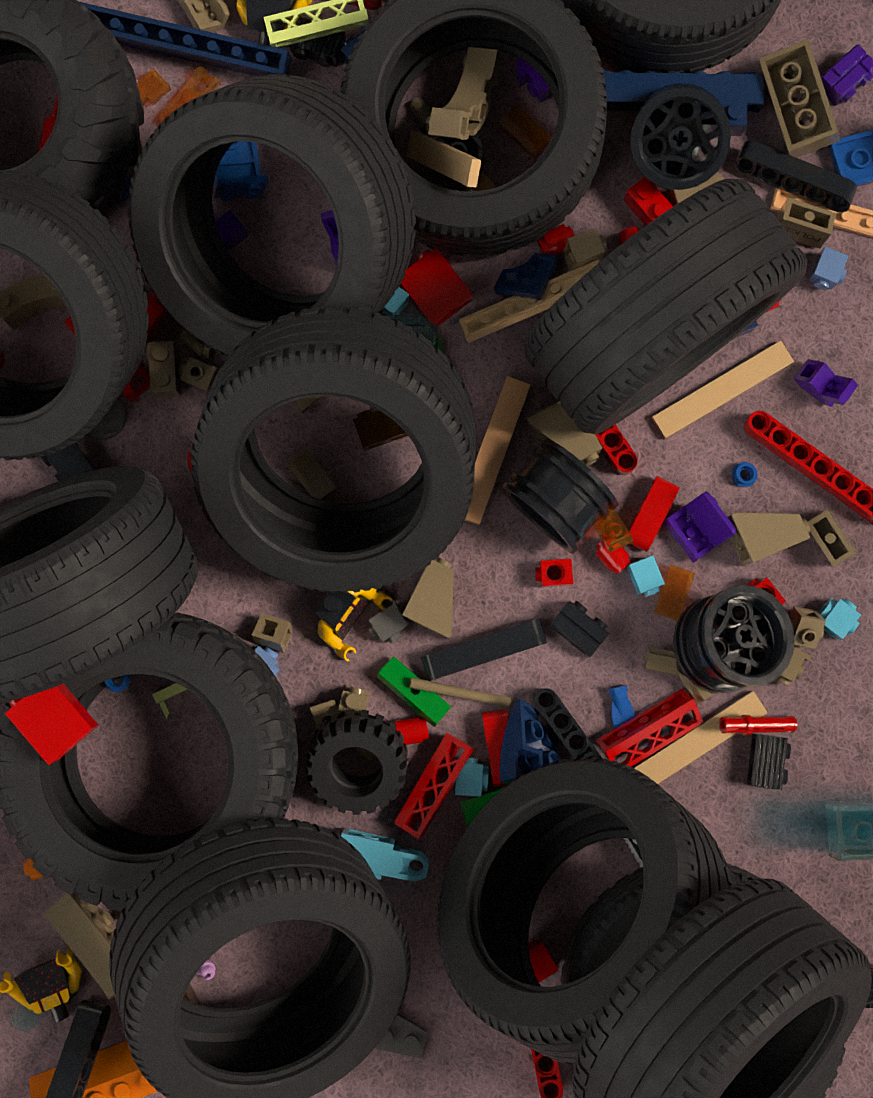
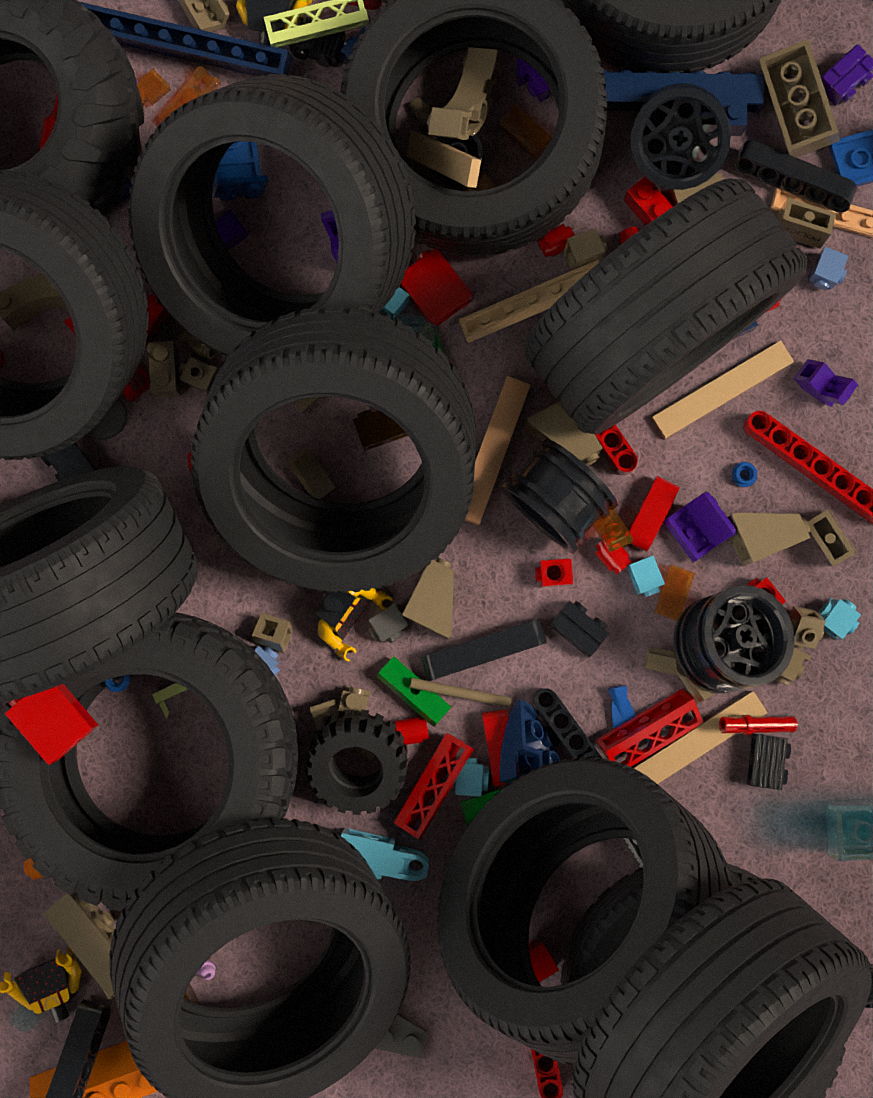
dark blue tile [494,253,559,300] -> none

